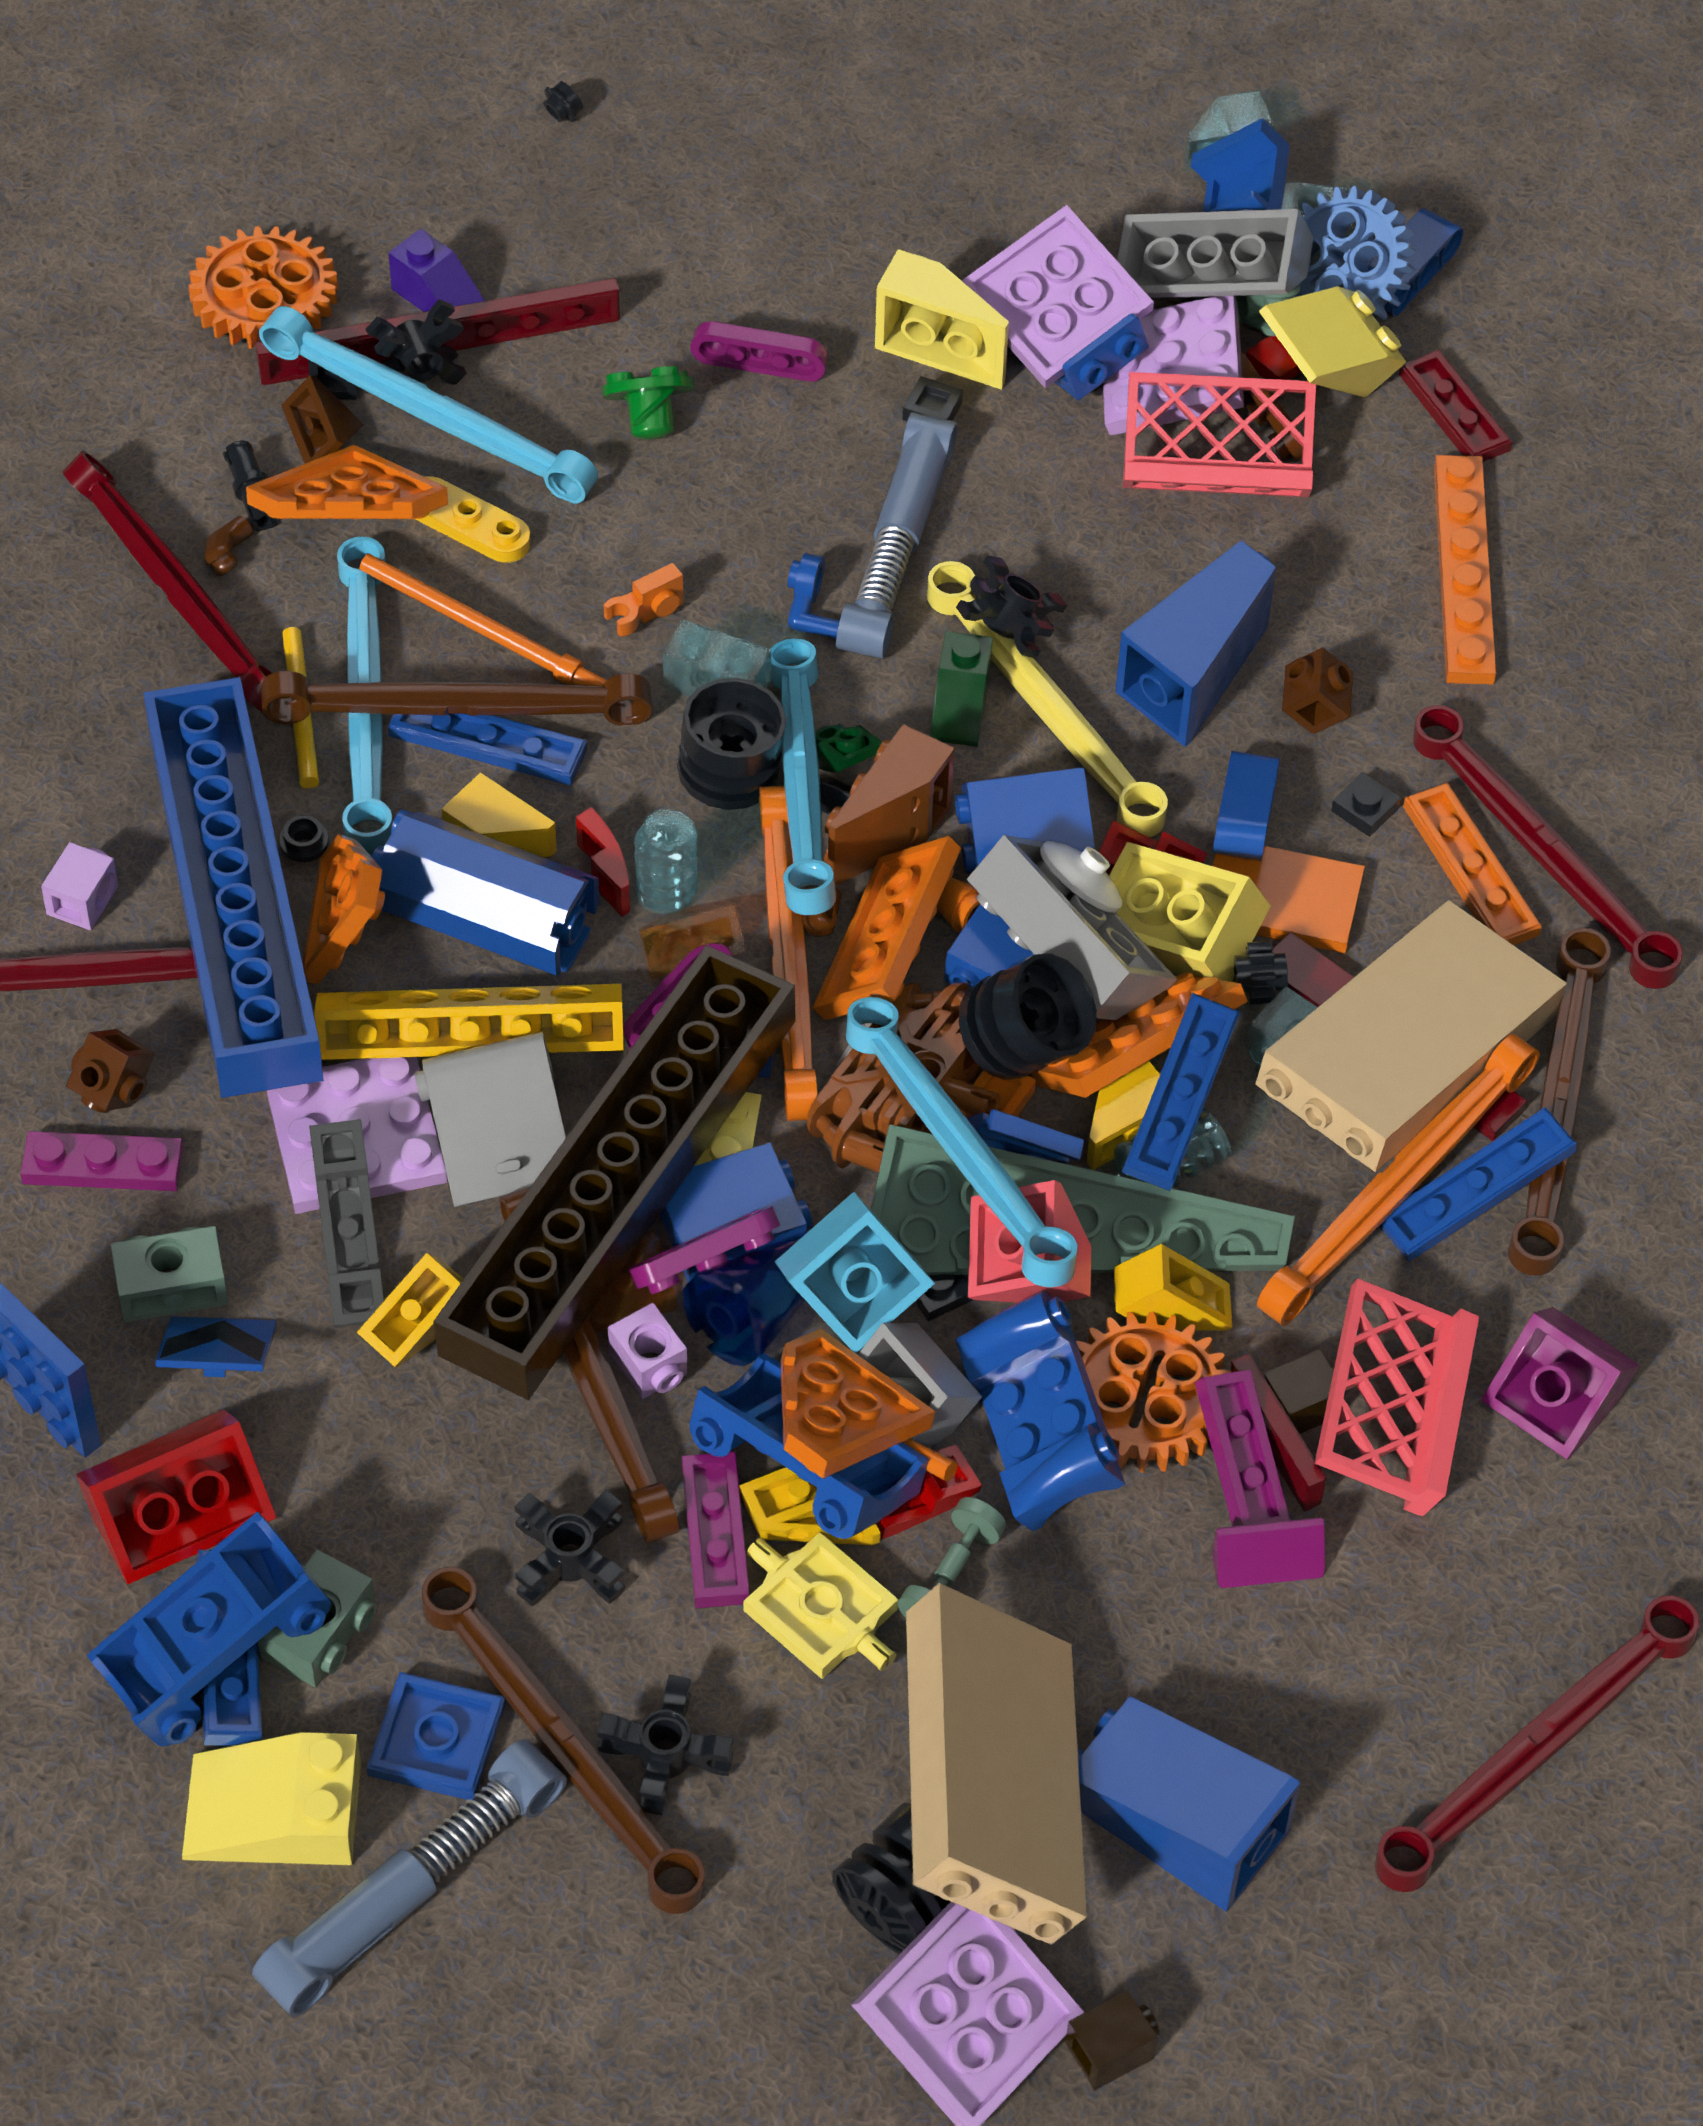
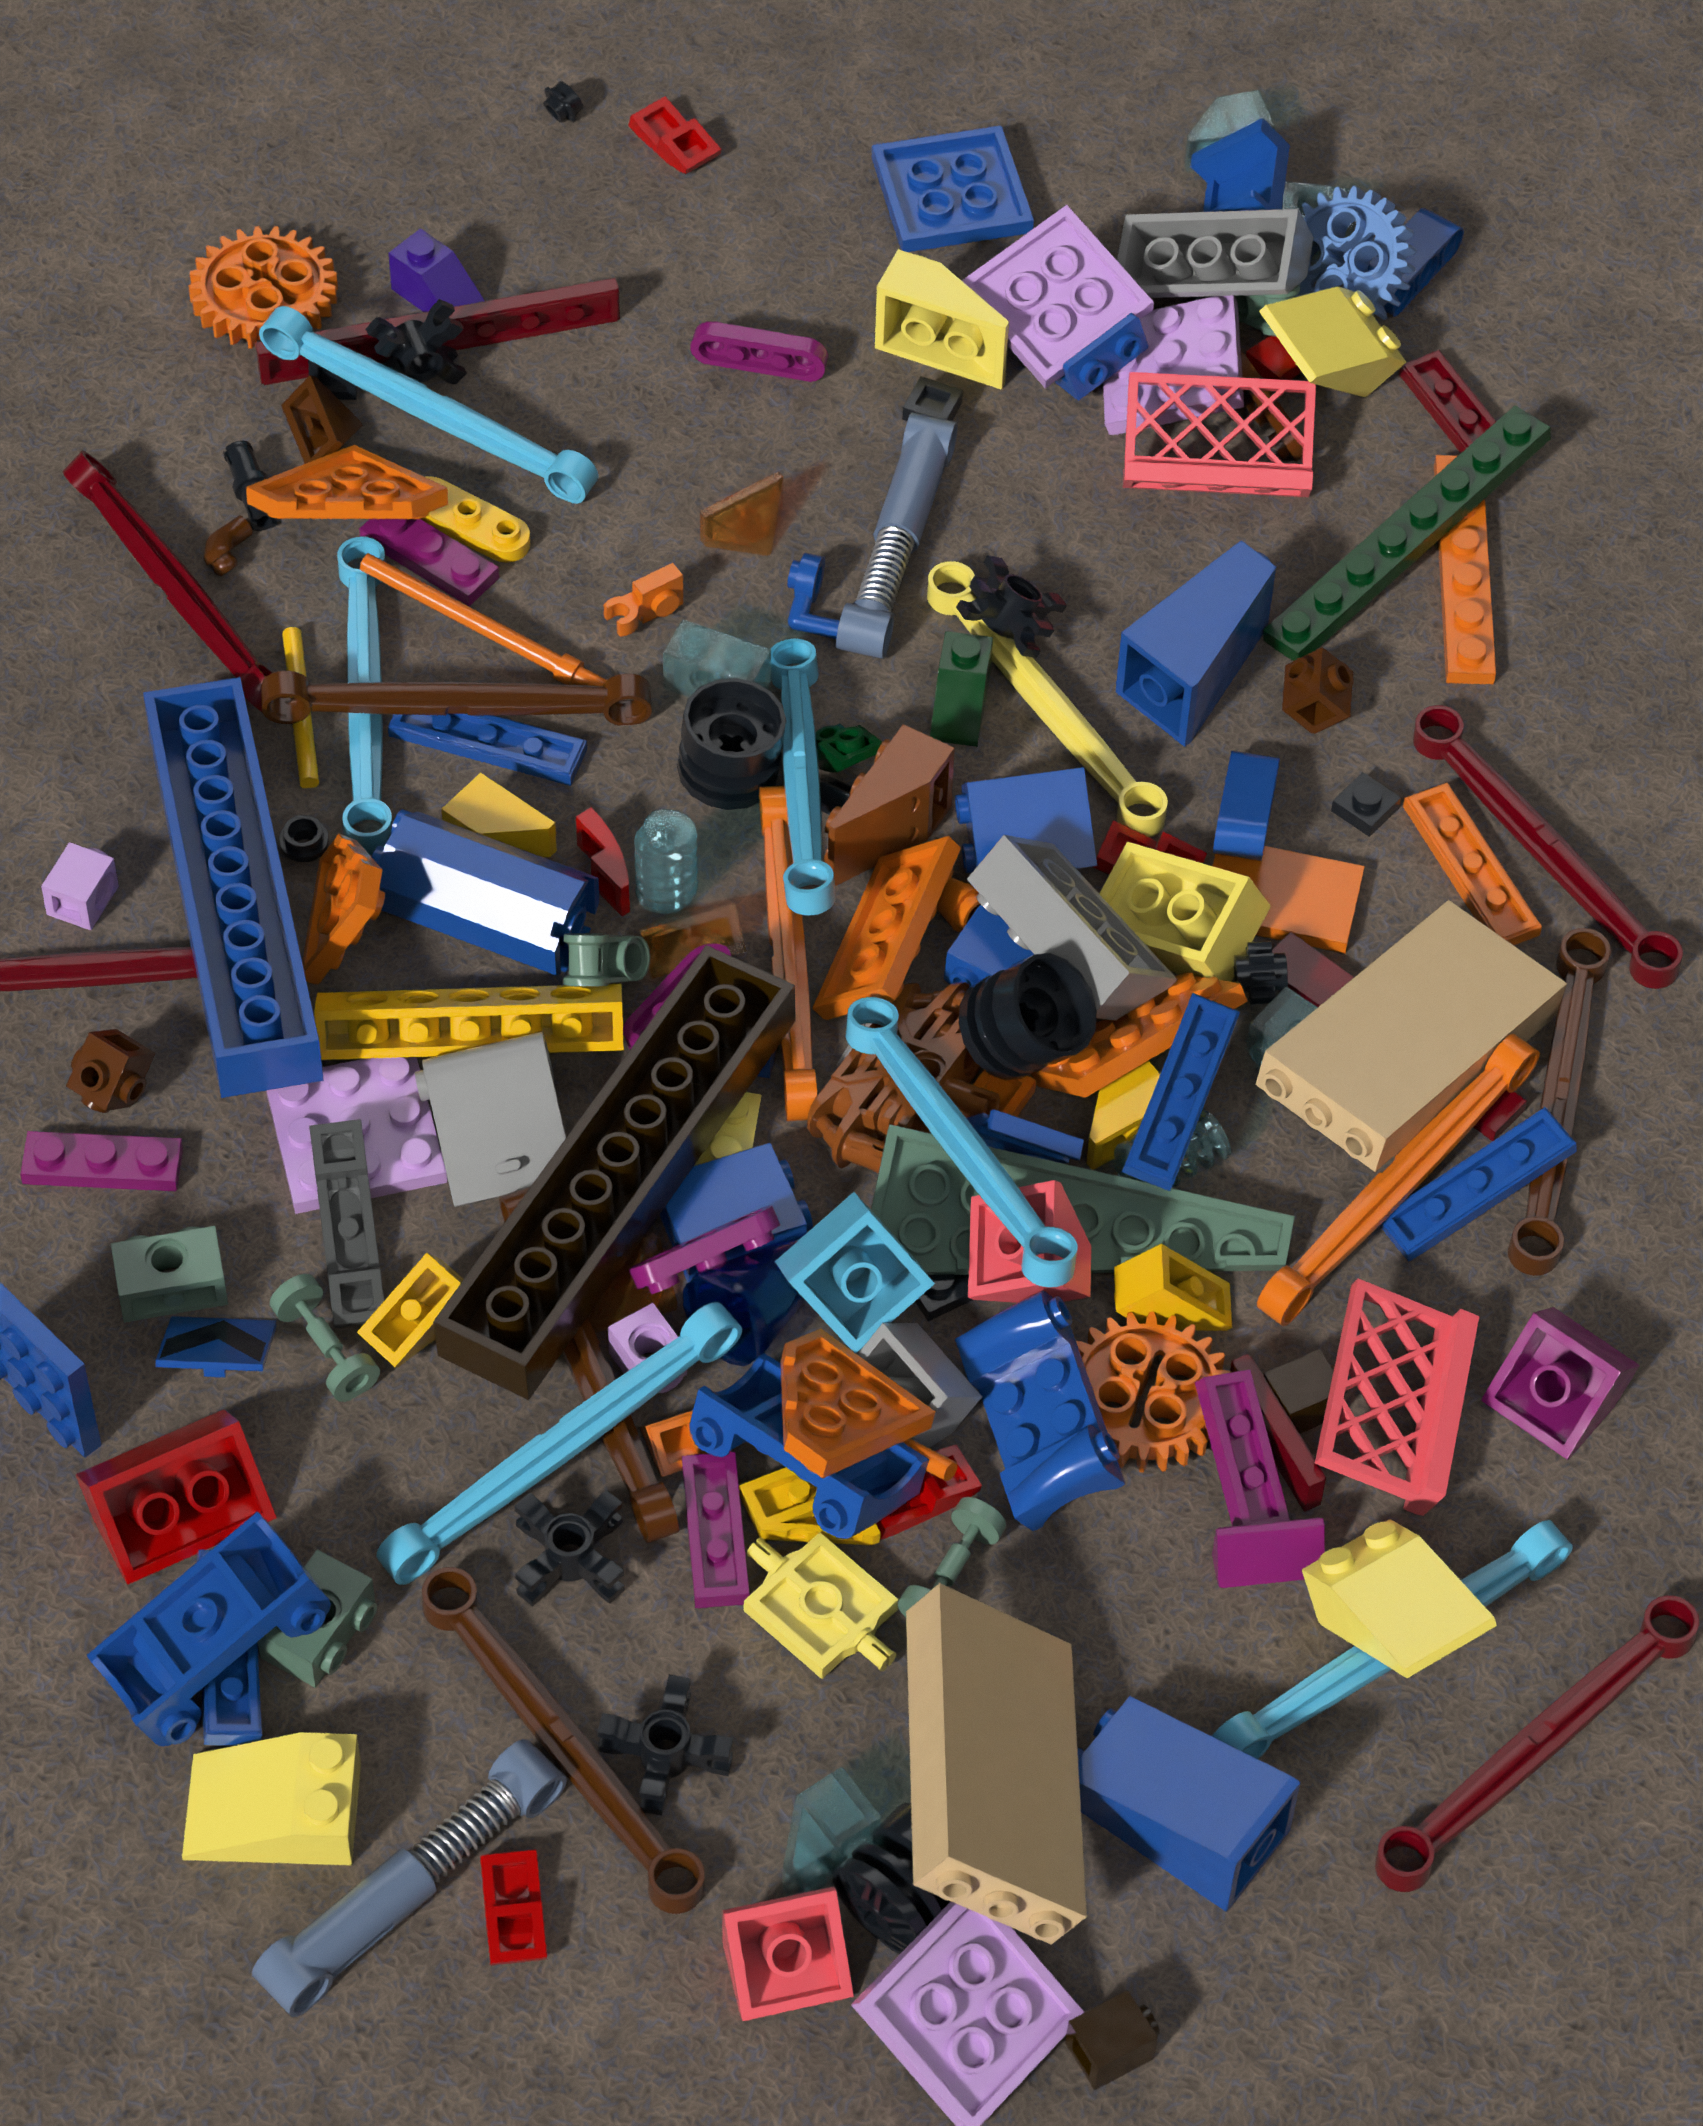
blue tile [366,1671,506,1800] -> none
green plate [602,366,695,440] -> none
reddish brown arm [802,887,842,938] -> none
white dish [1040,841,1122,913] -> none
none -> sand green wheel [269,1274,380,1402]
none -> magenta plate [359,519,499,607]
none -> medium azure piece [376,1302,742,1585]
none -> red slope [480,1849,547,1966]
none -> sand green piece [563,933,651,986]
none -> red slope [628,96,722,174]
none -> orange slope [640,1410,709,1477]
none -> clear orange slope [700,472,783,556]
none -> coral slope [722,1886,854,2021]
none -> clear light blue slope [782,1767,881,1896]
none -> blue plate [872,125,1034,252]
none -> medium azure piece [1212,1520,1573,1759]
none -> dark green plate [1263,405,1551,661]
none -> light yellow slope [1301,1519,1497,1678]

